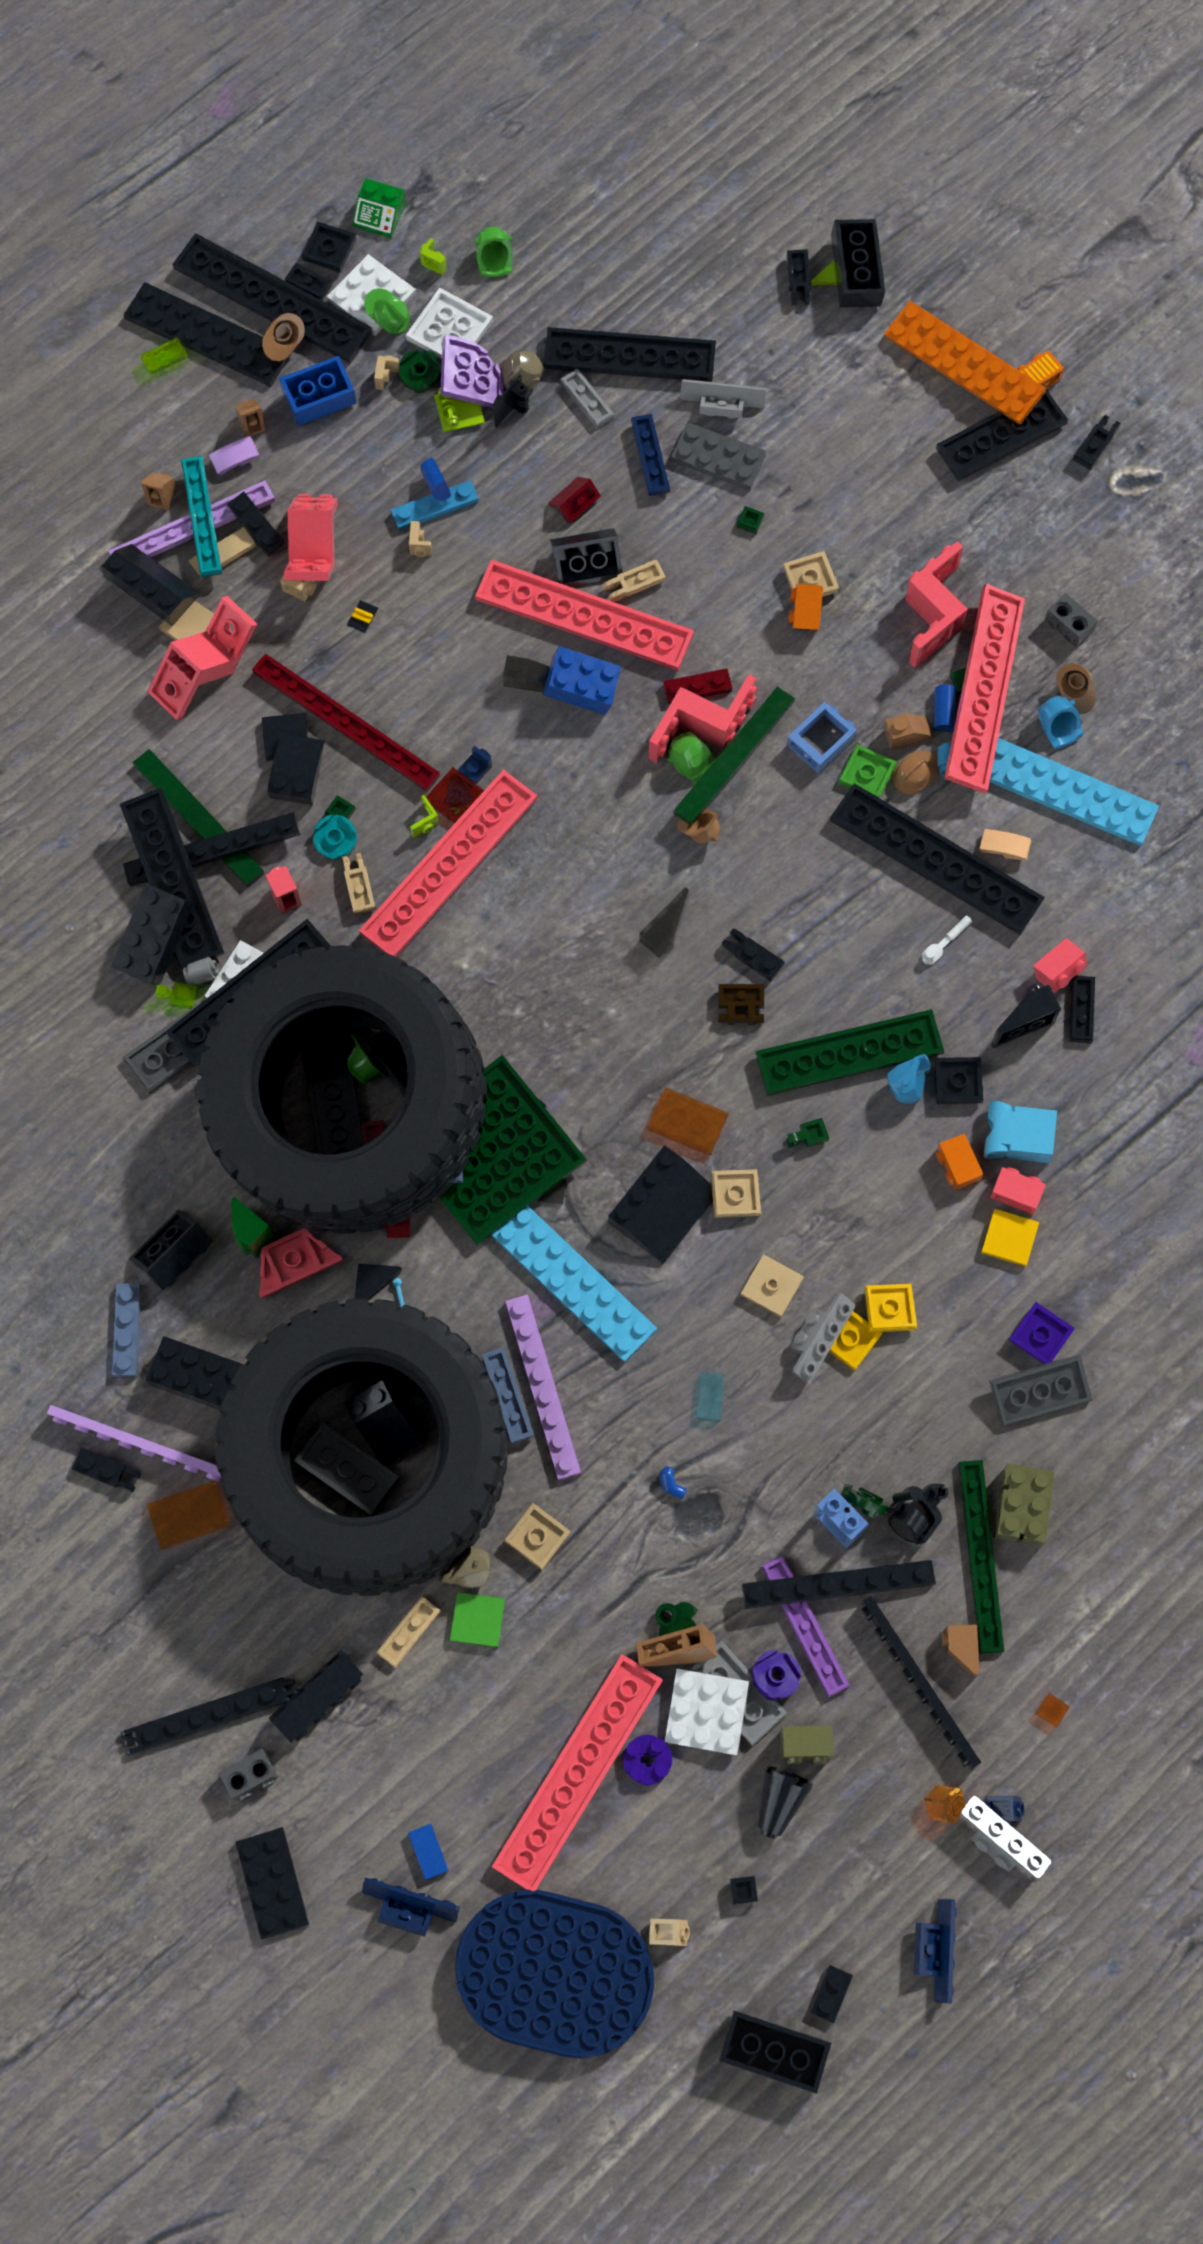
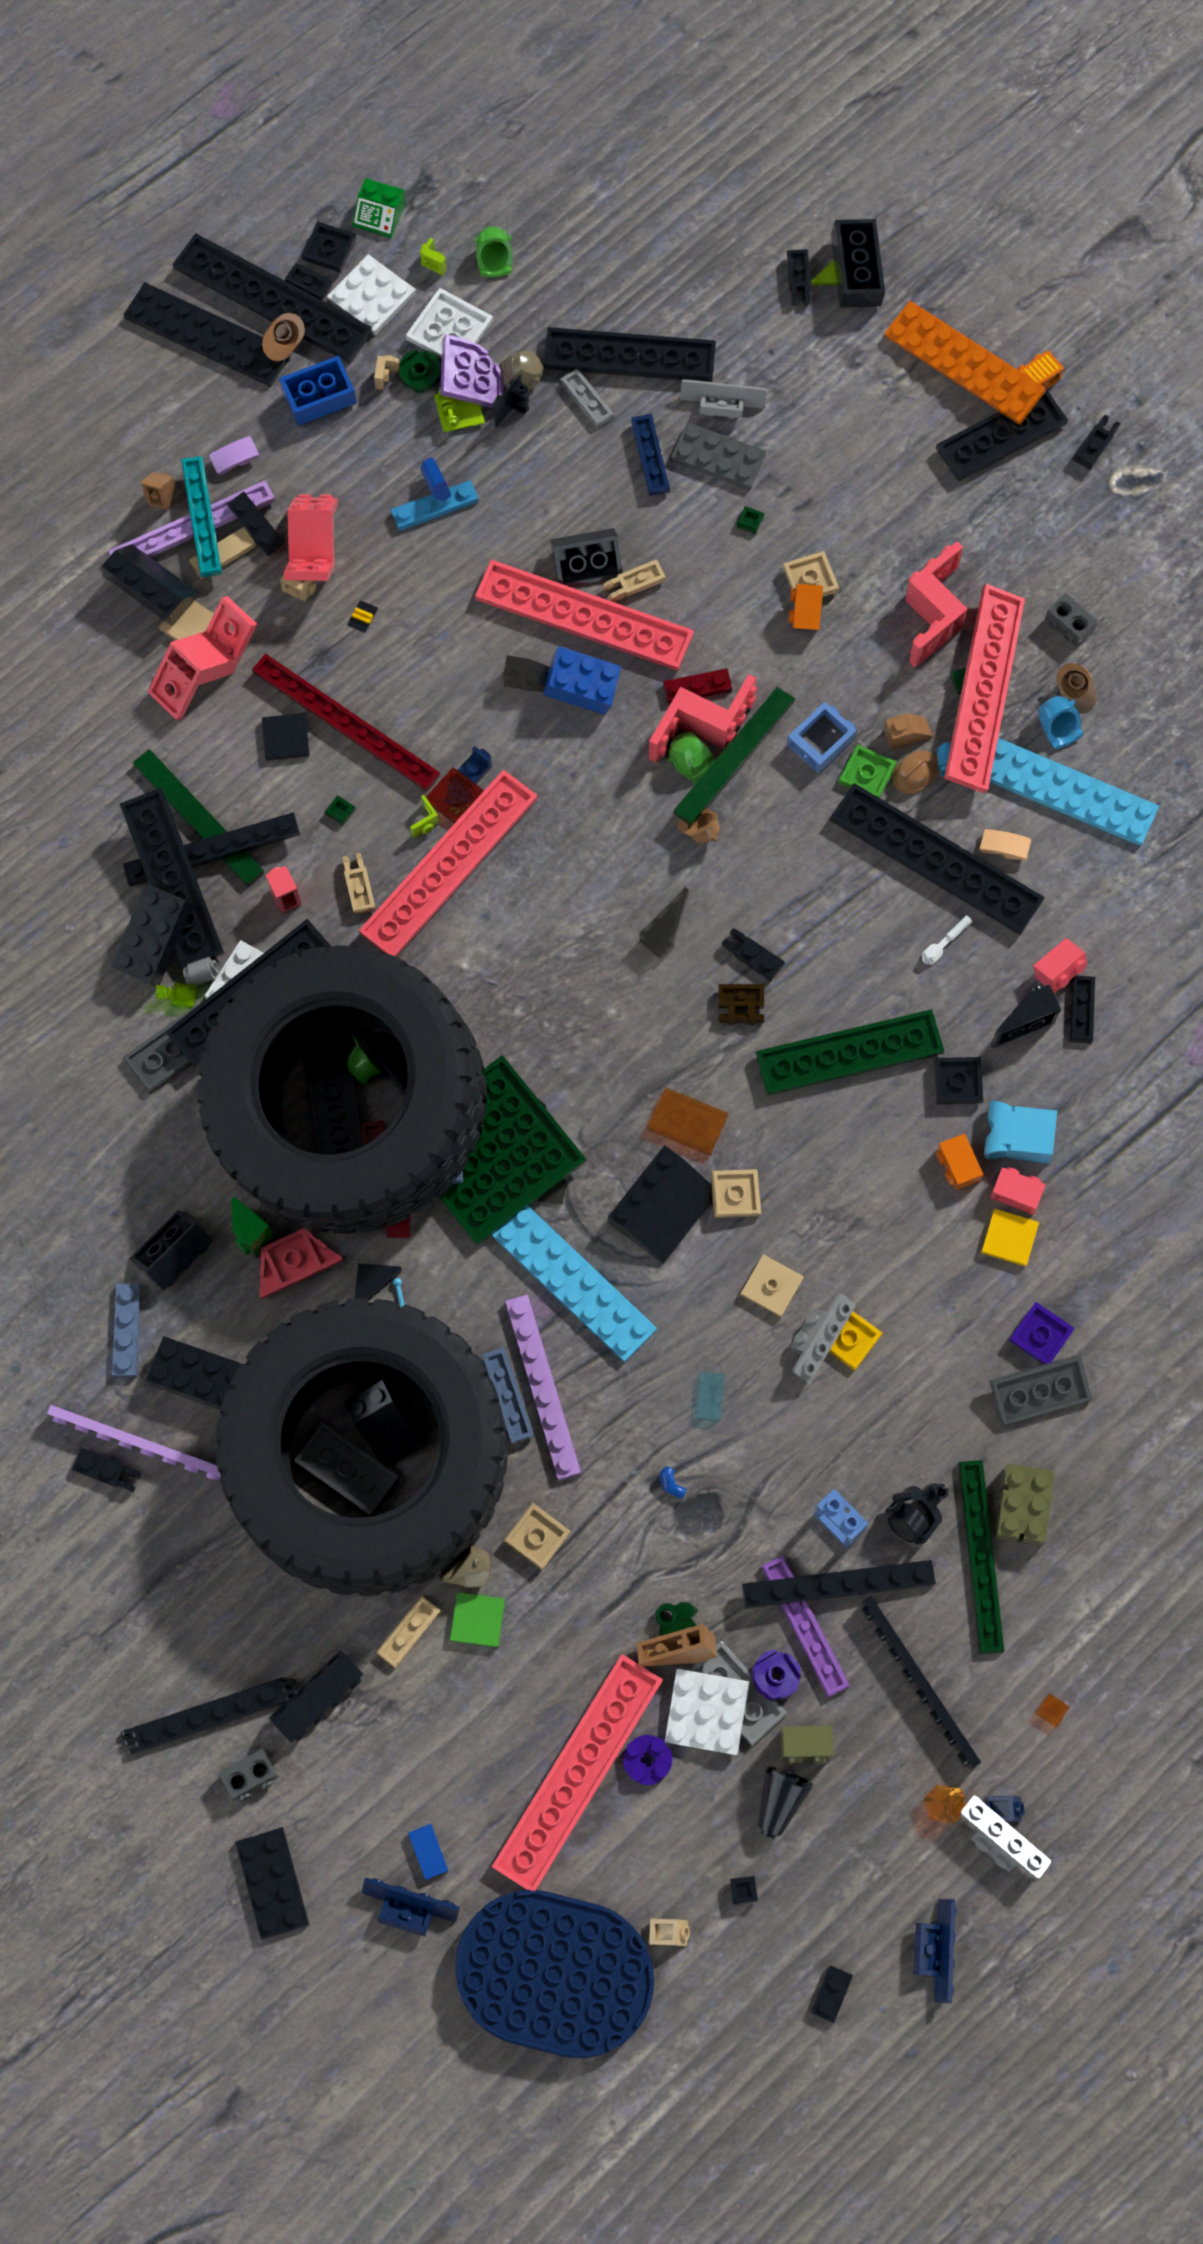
clear neon green plate [140,337,188,375] -> none
clear orange tile [147,1481,230,1550] -> none
medium nougat slope [235,399,266,437] -> none
black slope [267,733,325,805] -> none
teal tile [313,815,358,860] -> none
bright green piece [364,288,410,334] -> none
tan bracket [409,521,432,557] -> none
dark red panel [548,477,601,523] -> none
black brick [718,2010,831,2094] -> none
dark green plate [786,1118,830,1148] -> none
dark green plate [841,1484,889,1517] -> none
yellow tile [864,1284,917,1332] -> none
dark azure helmet [887,1054,931,1104] -> none
blue brick [933,684,957,732] -> none
medium nougat slope [941,1625,980,1677] -> none

